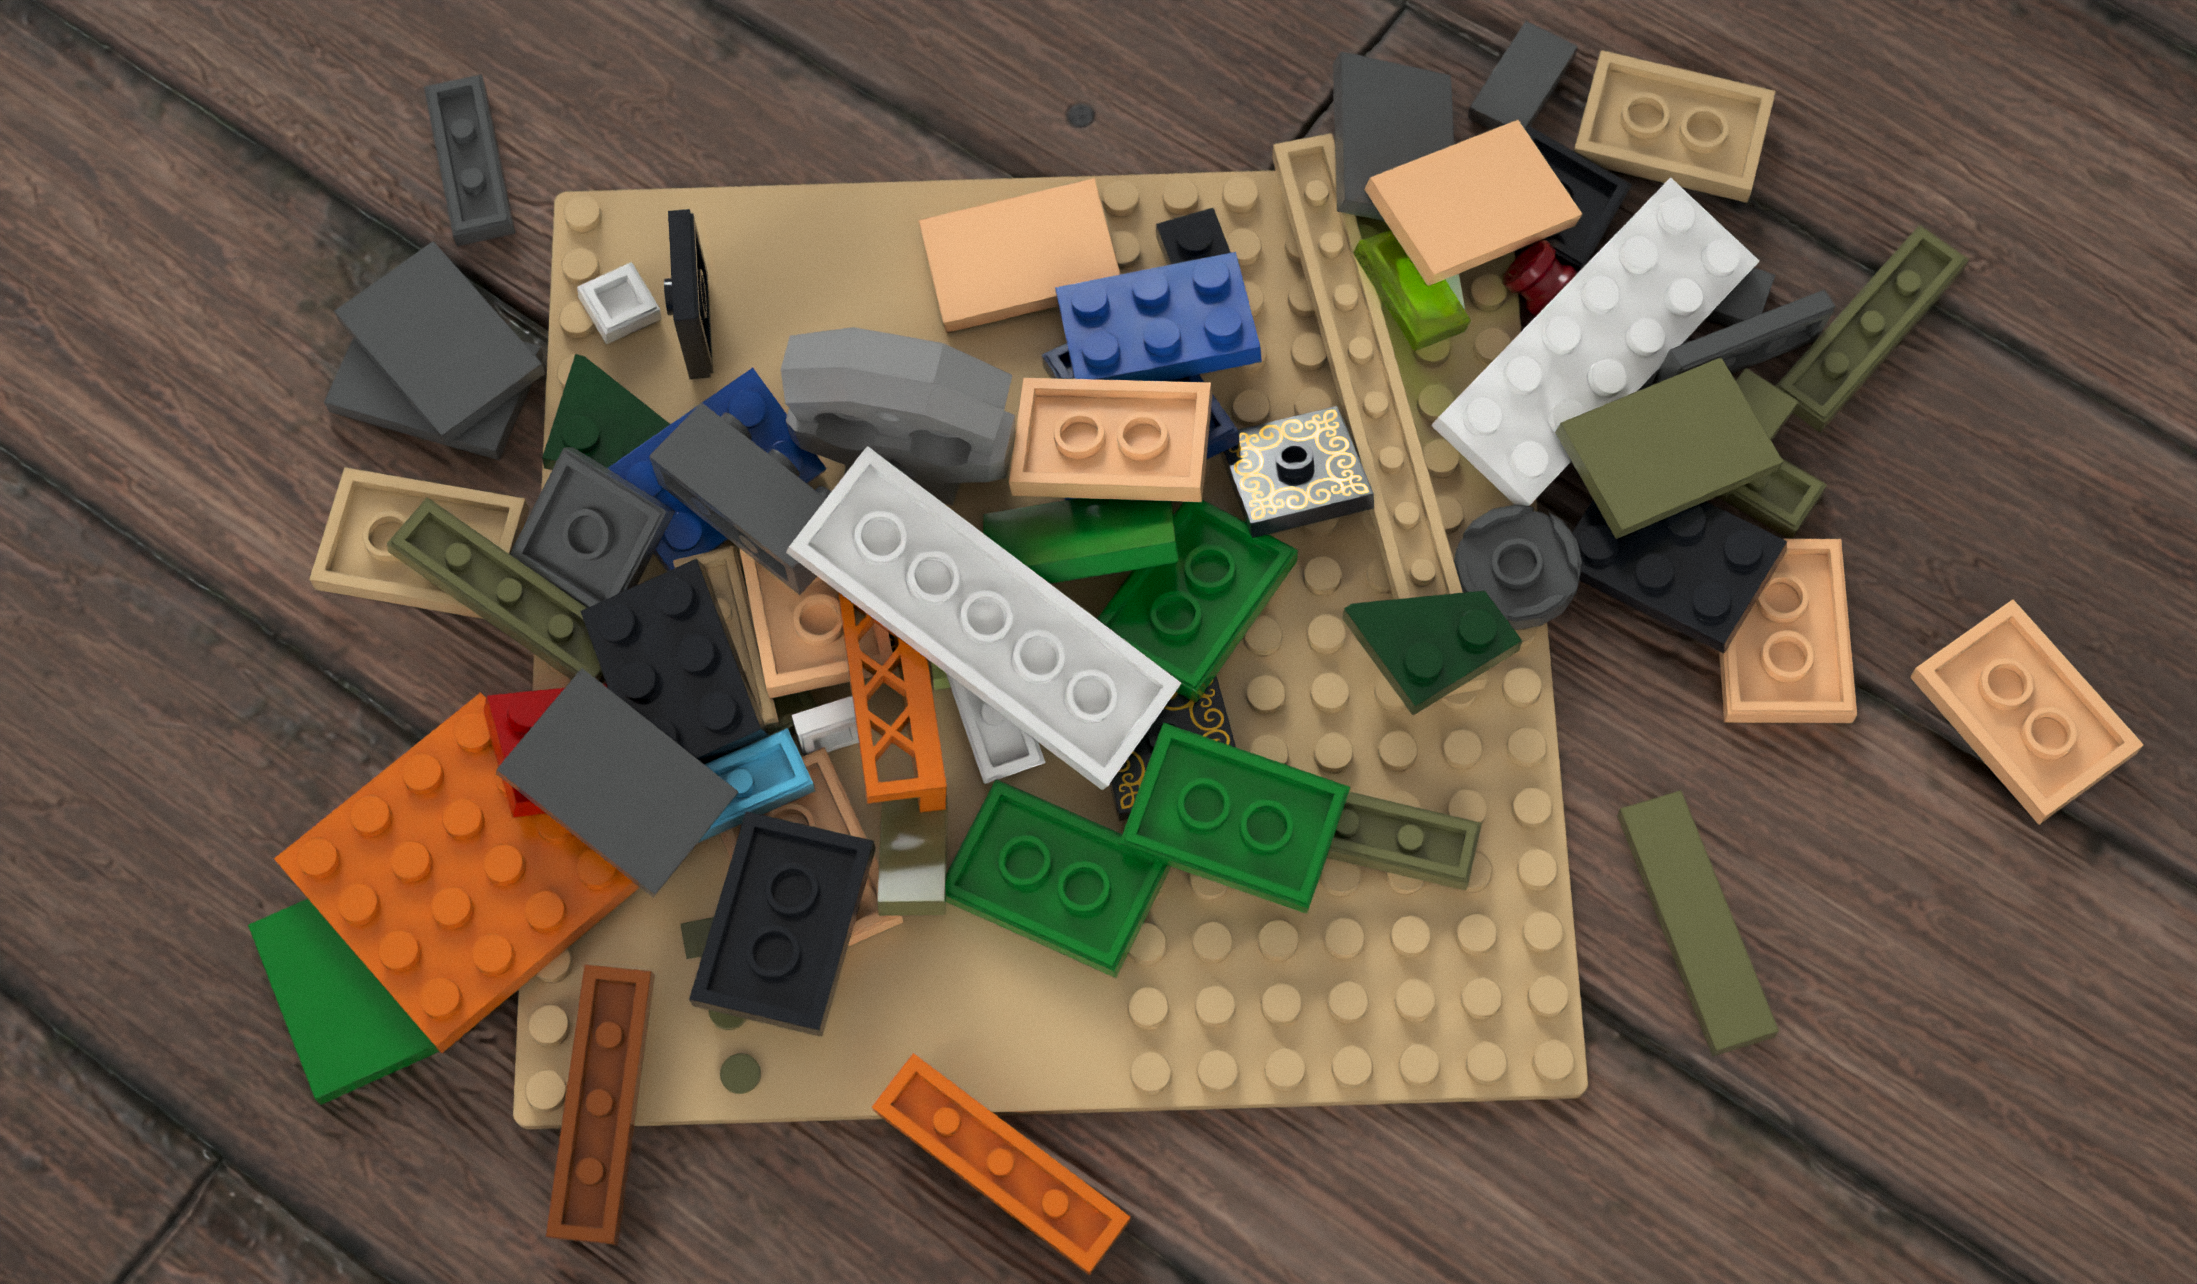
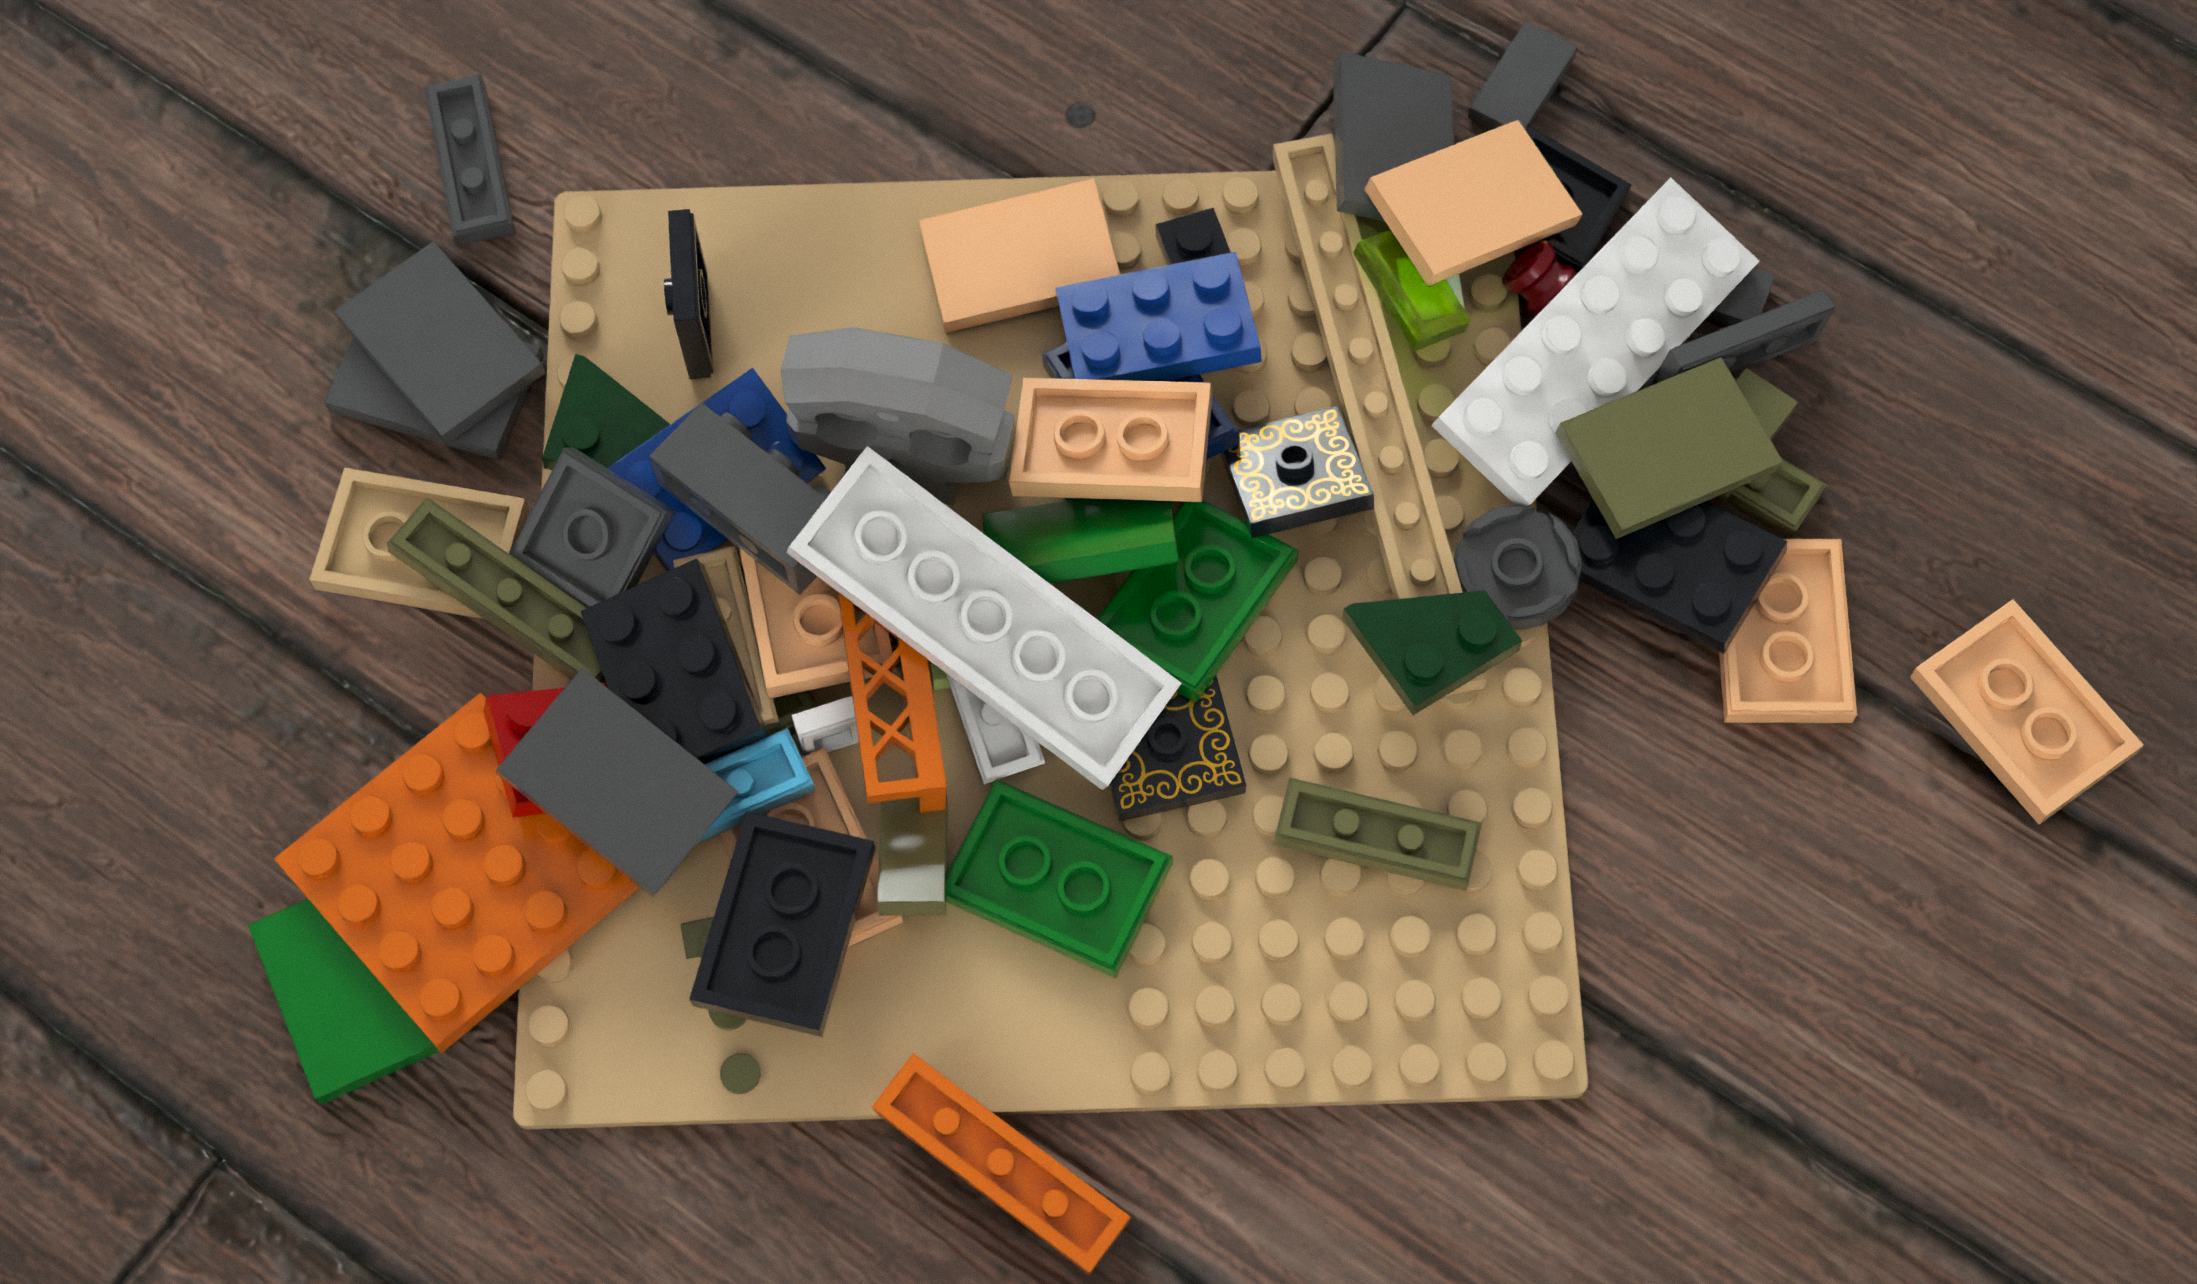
dark orange plate [546,964,655,1245] -> none
white tile [577,262,661,345] -> none
green tile [1119,723,1351,914] -> none
tan plate [1574,50,1776,203] -> none
olive tile [1617,790,1779,1057] -> none
olive tile [1775,225,1969,433] -> none

